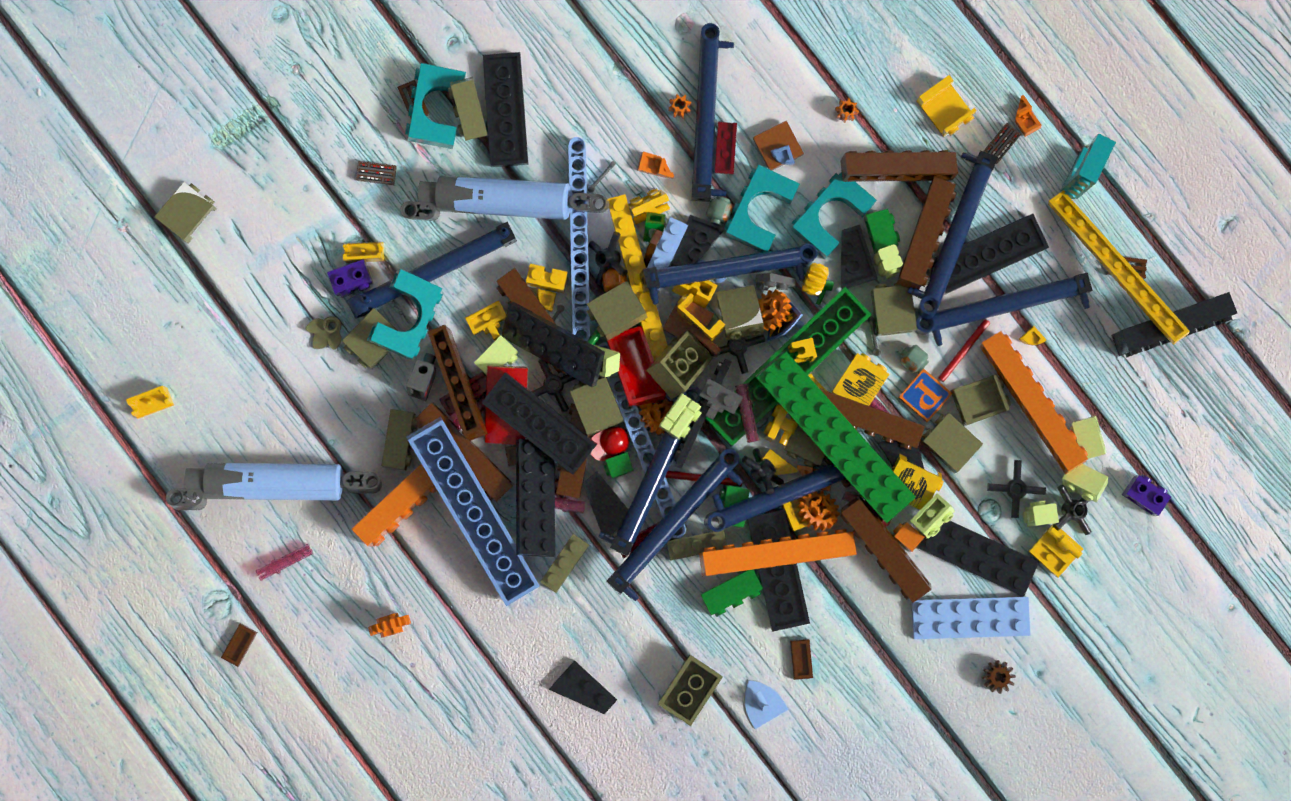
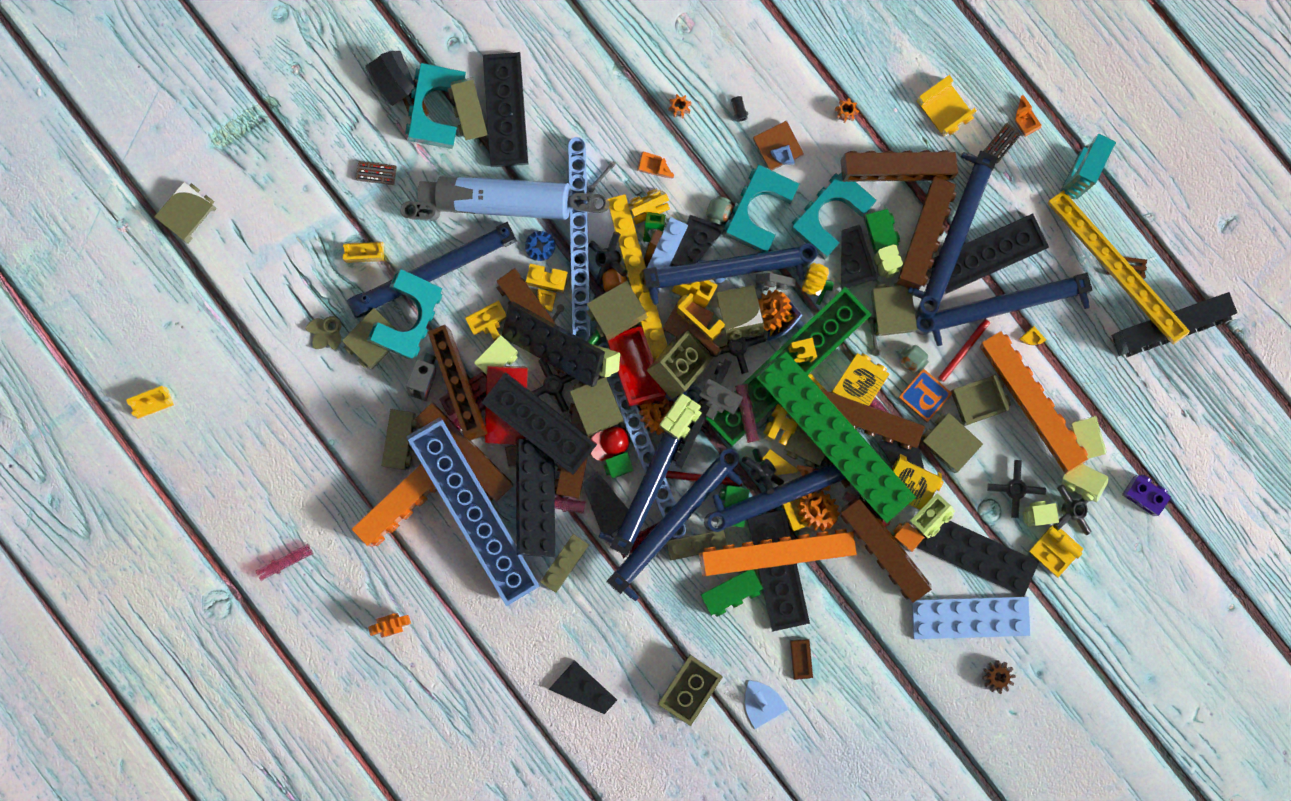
piece [166,463,382,510] -> none
reddish brown tile [221,623,258,667] -> none
dark purple brick [327,260,373,298] -> none
dark blue piece [691,23,734,202] -> none
dark red hinge [715,122,737,175] -> none
none -> black slope [365,51,415,106]
none -> blue gear [525,231,555,261]
none -> black pin [731,96,749,122]

